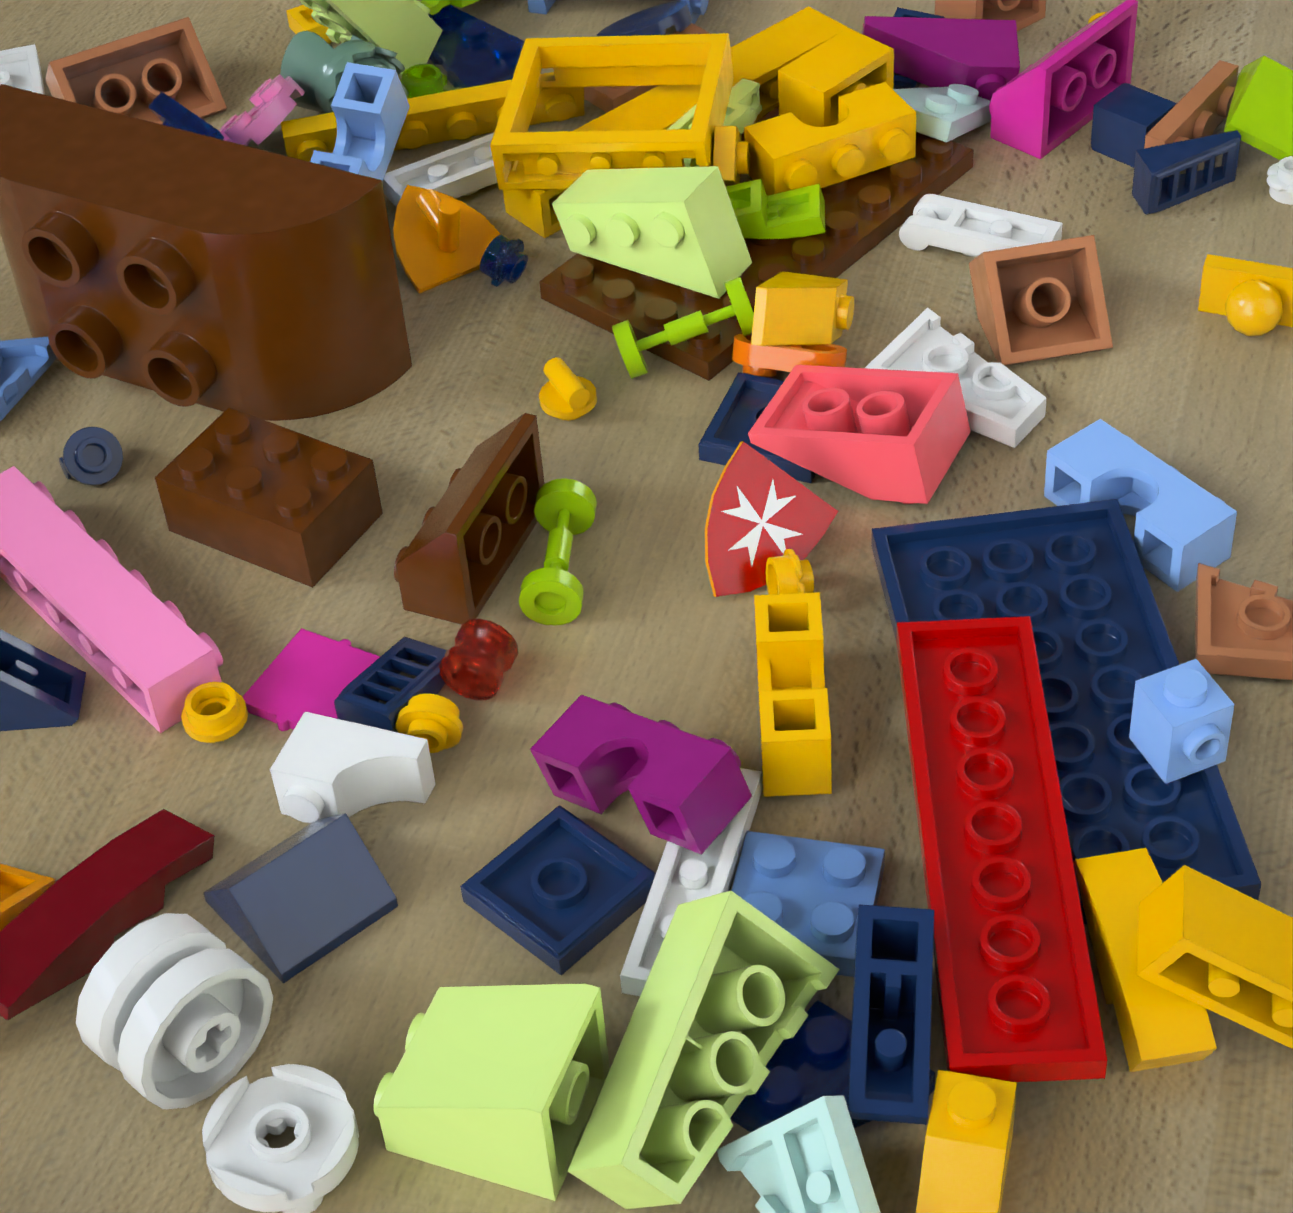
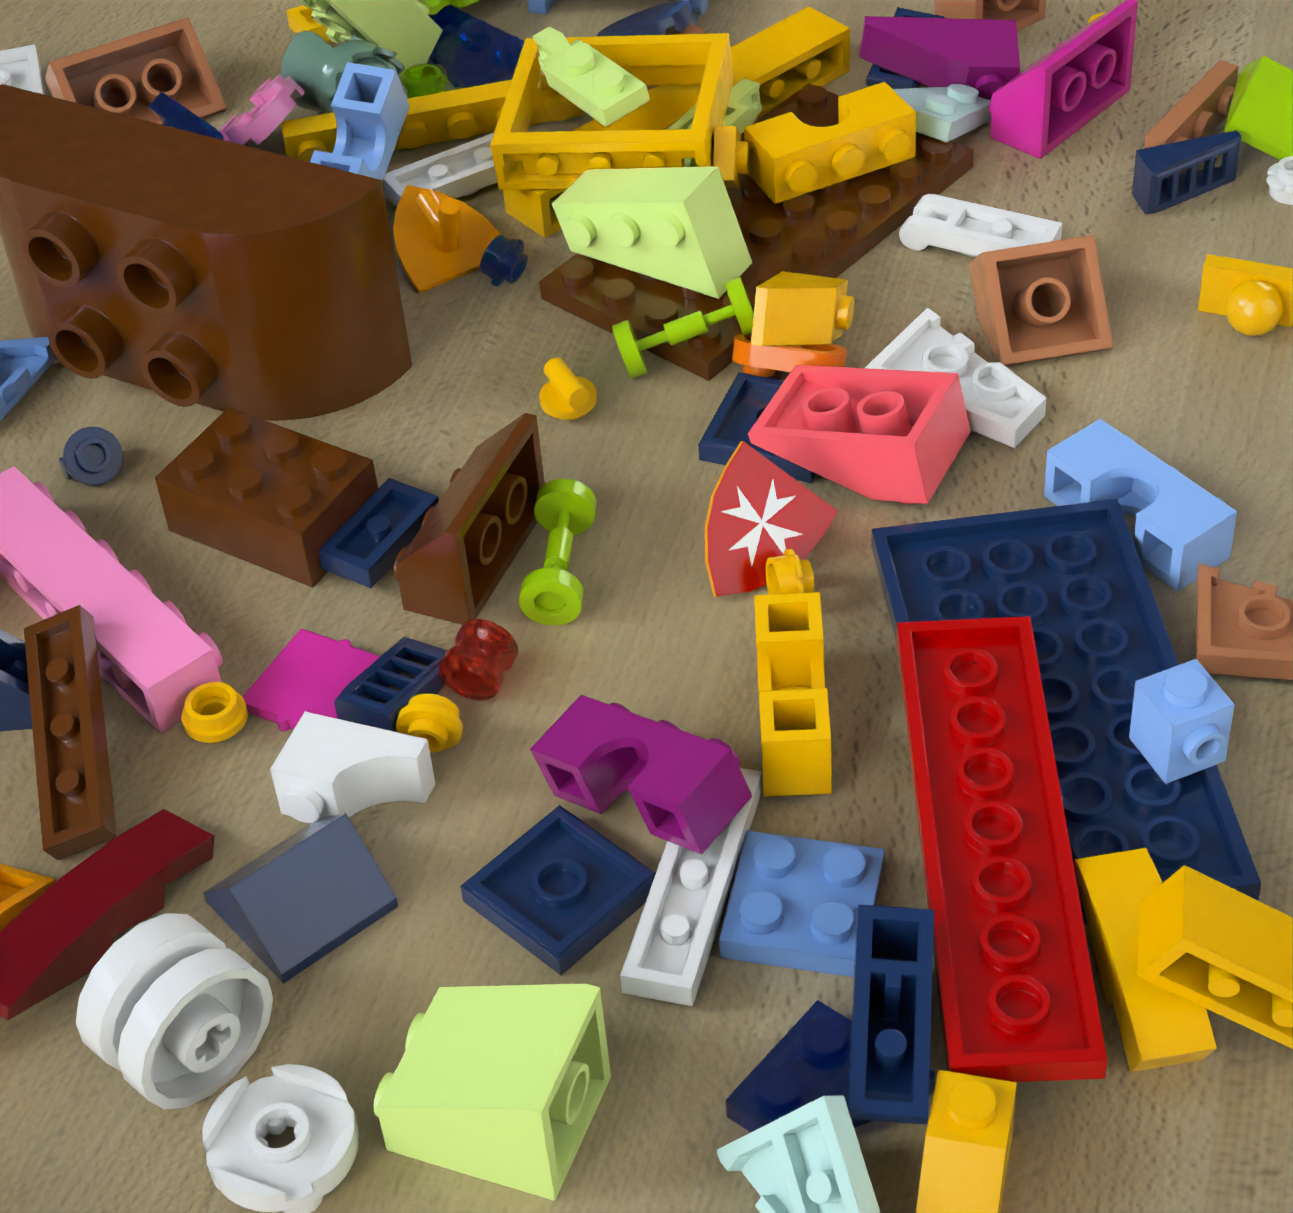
yellowish green wedge [568,891,840,1209] -> none
lime slope [726,179,825,239] -> none
yellow brick [778,28,894,127] -> none
dark blue panel [1091,83,1177,168] -> none
none -> reddish brown plate [24,605,117,860]
none -> dark blue plate [318,478,439,588]
none -> yellowish green hinge [532,26,650,127]

